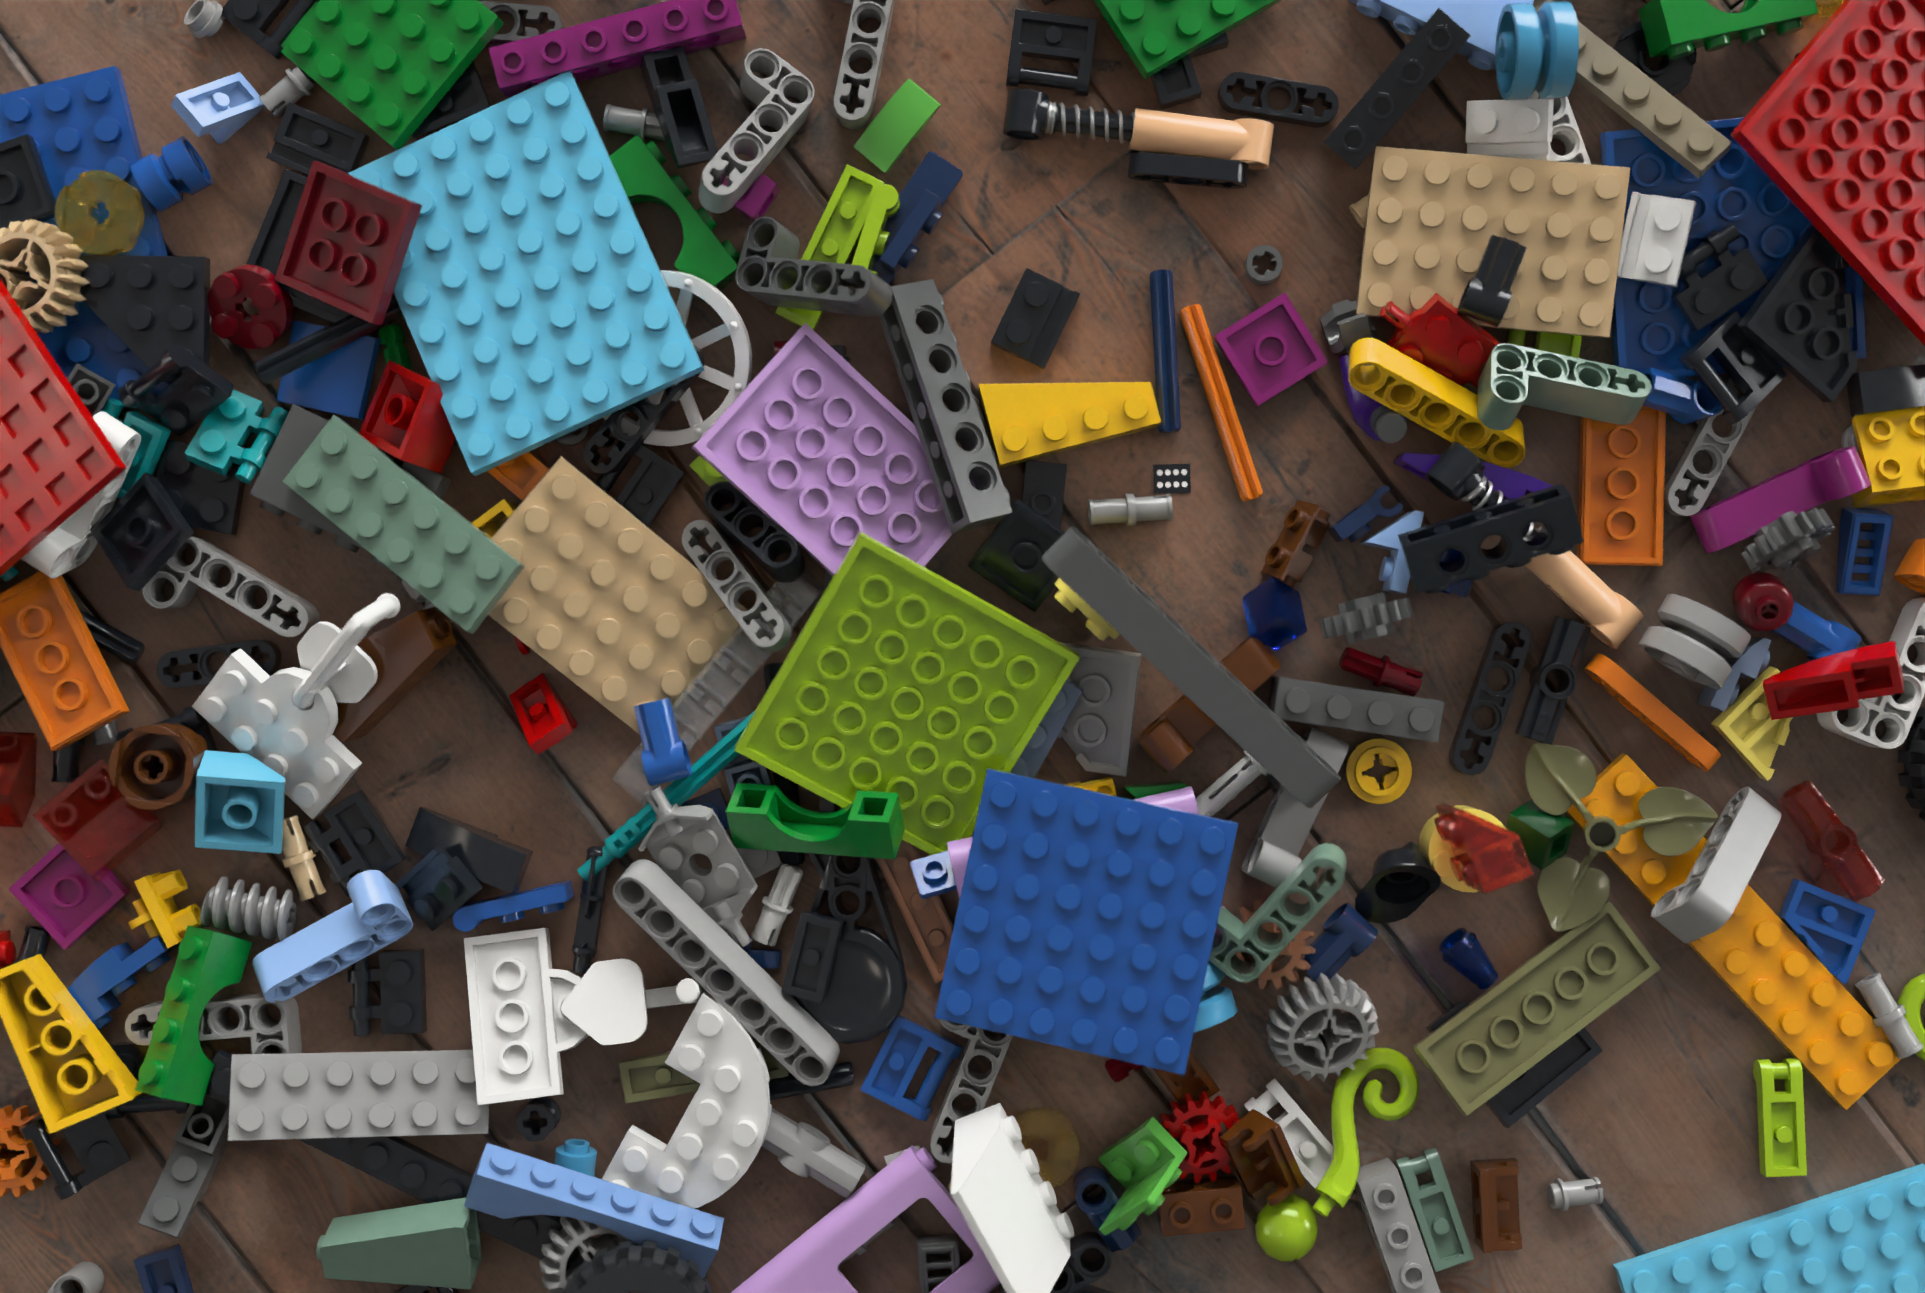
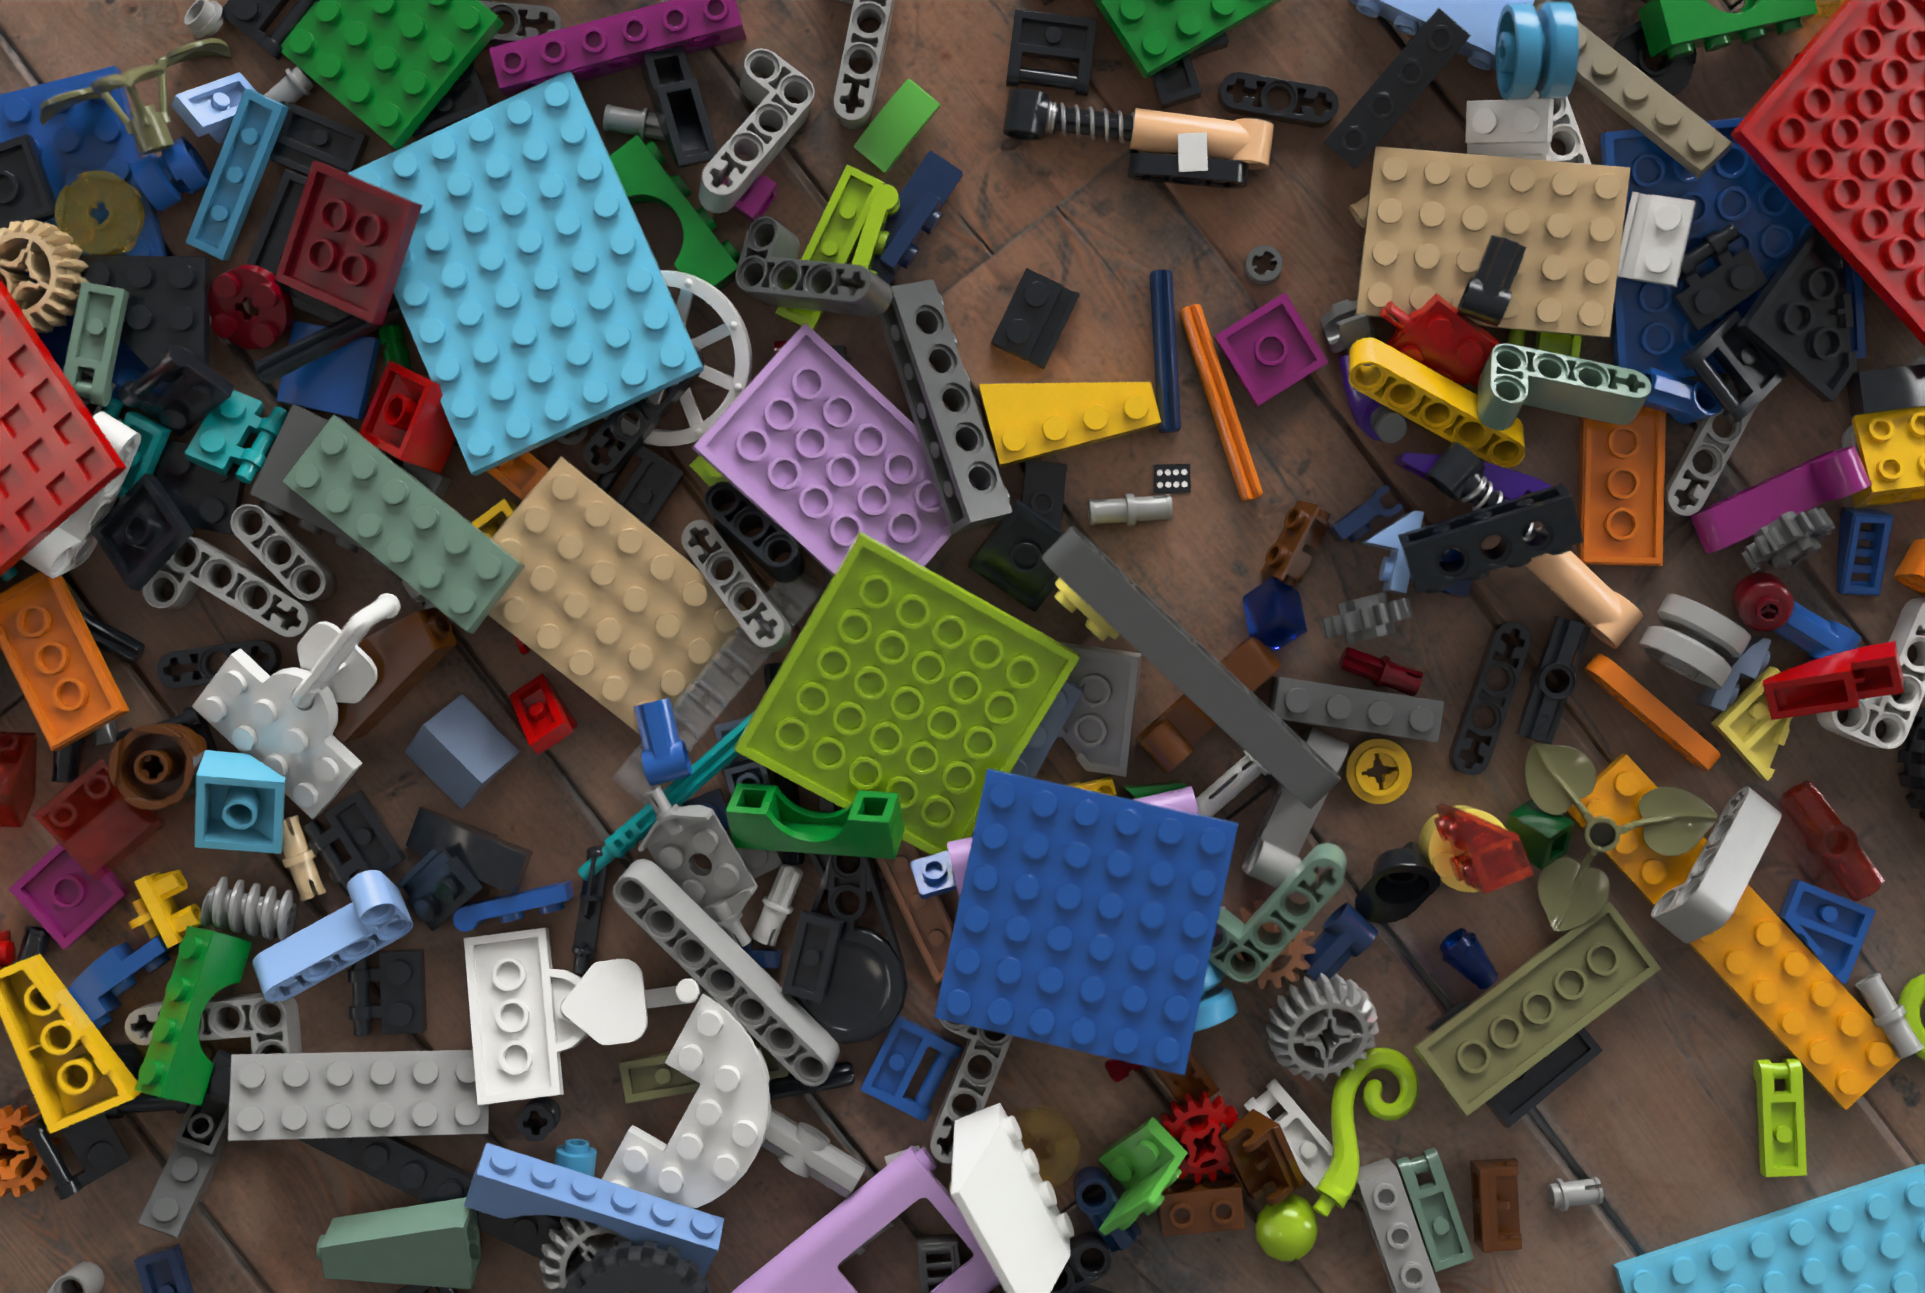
none -> olive plant [39,38,232,155]
none -> sand green plate [63,282,129,406]
none -> dark azure plate [185,88,289,260]
none -> light grey beam [230,504,337,601]
none -> sand blue slope [404,694,521,810]
none -> white sticker [1178,132,1208,172]

